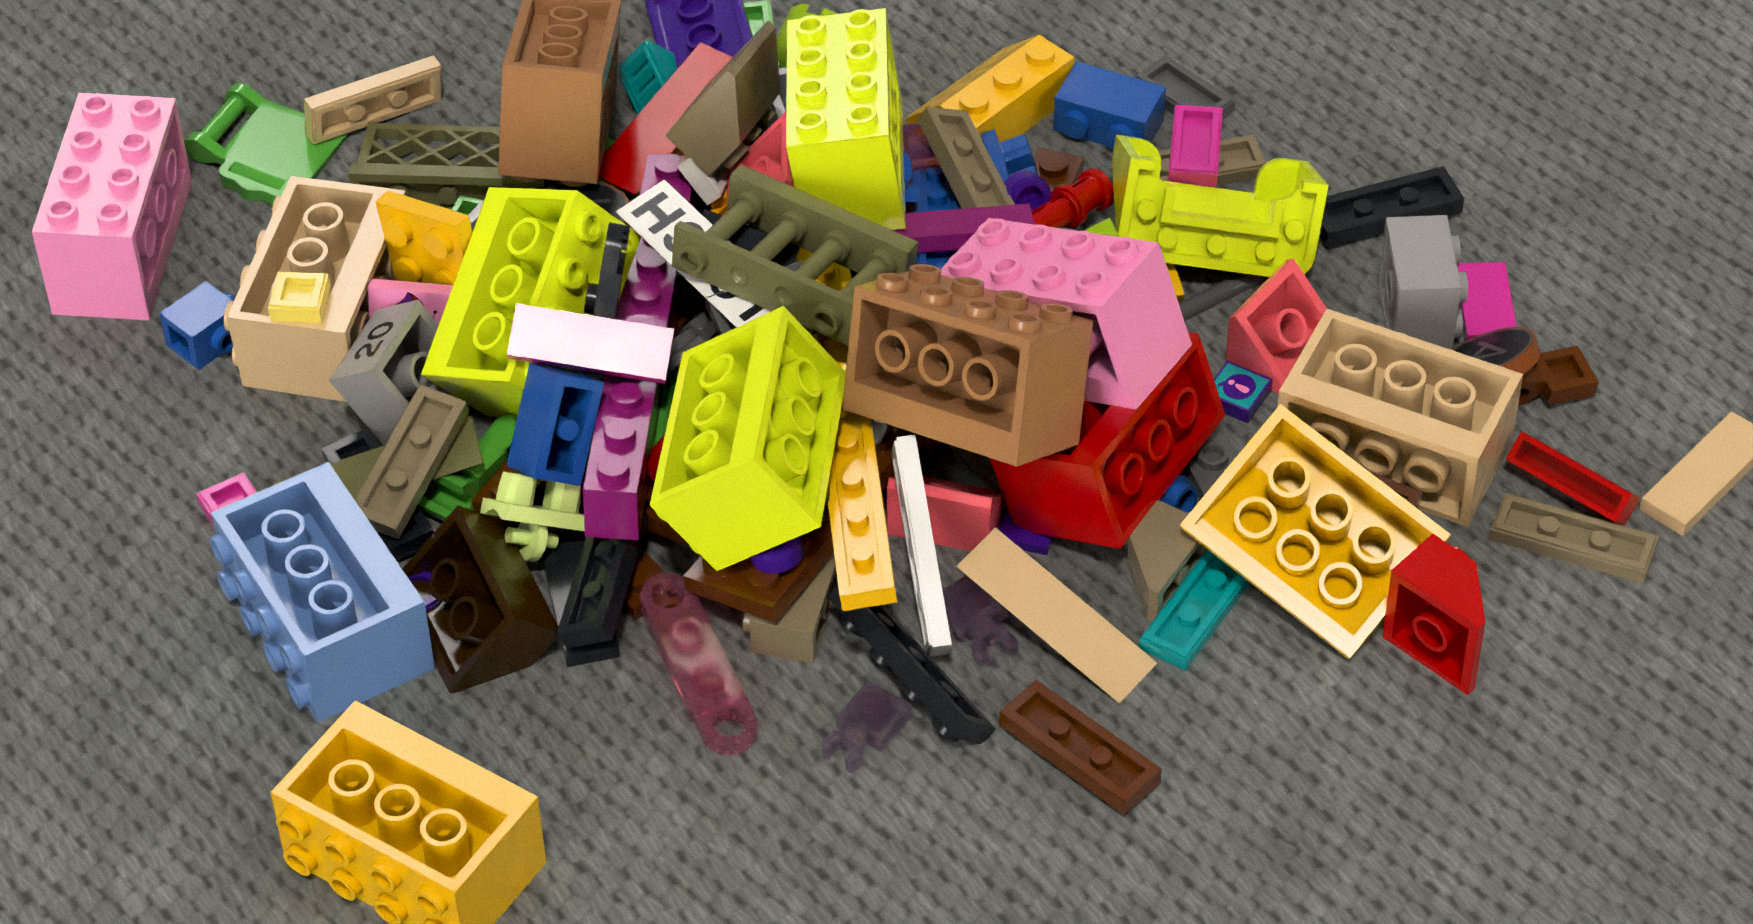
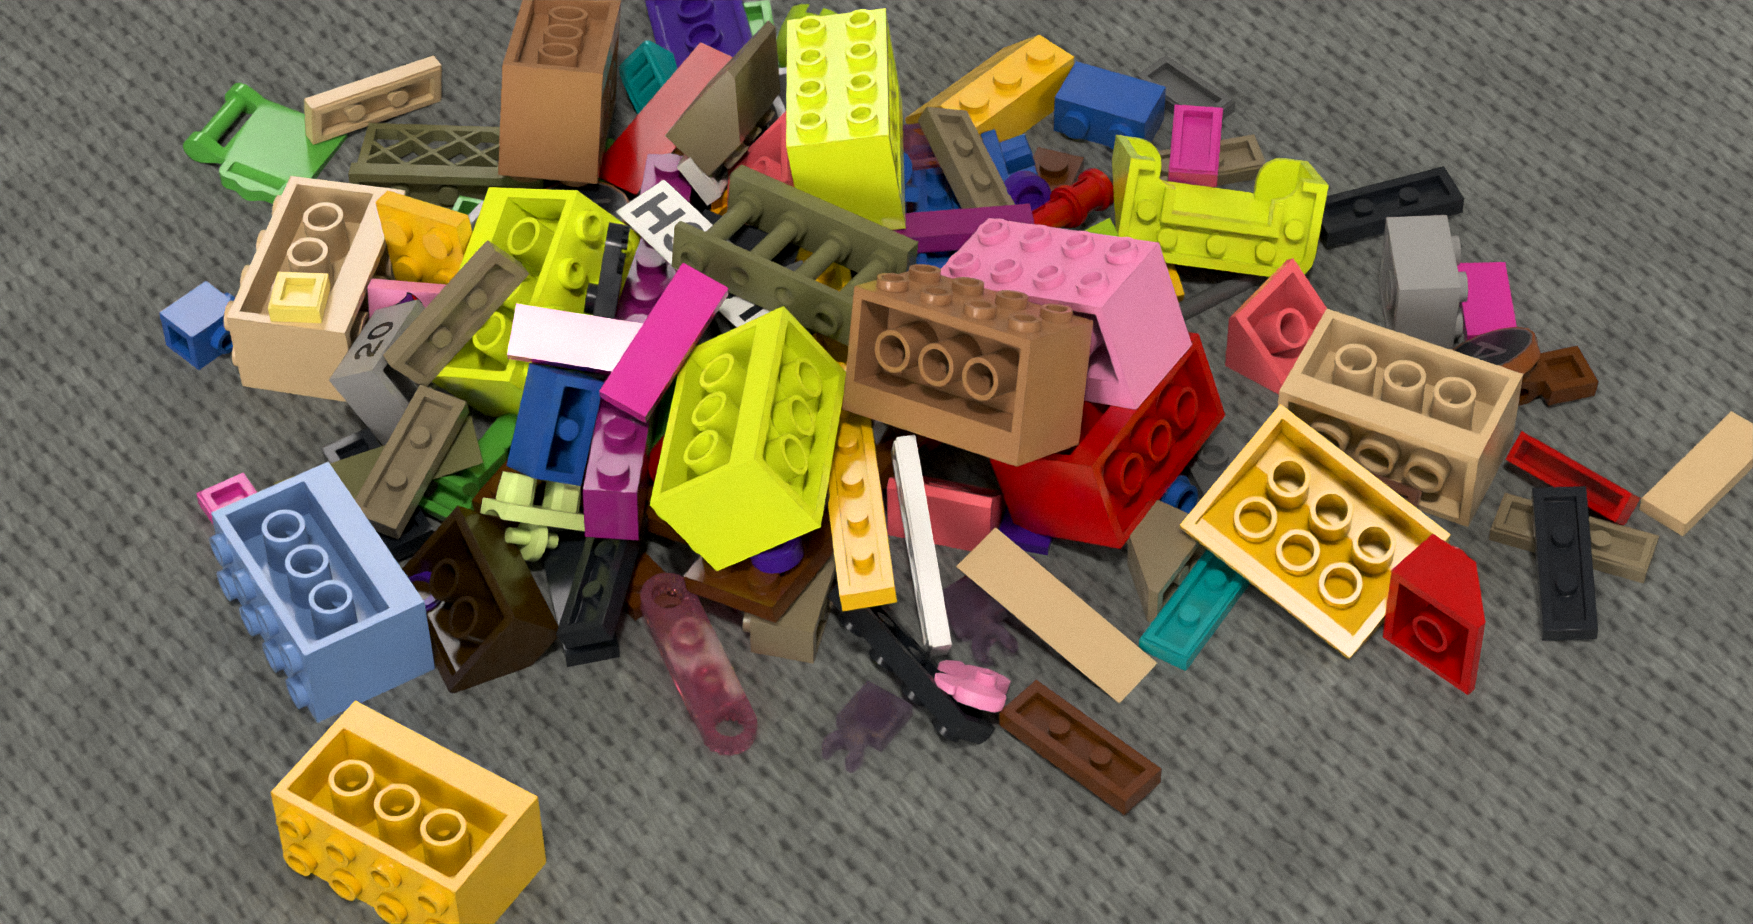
bright pink brick [32,93,192,320] -> none
dark purple tile [1214,361,1273,423] -> none
none -> dark tan plate [383,240,529,387]
none -> dark pink tile [599,263,729,423]
none -> bright pink piece [934,660,1011,713]
none -> black plate [1531,486,1598,641]

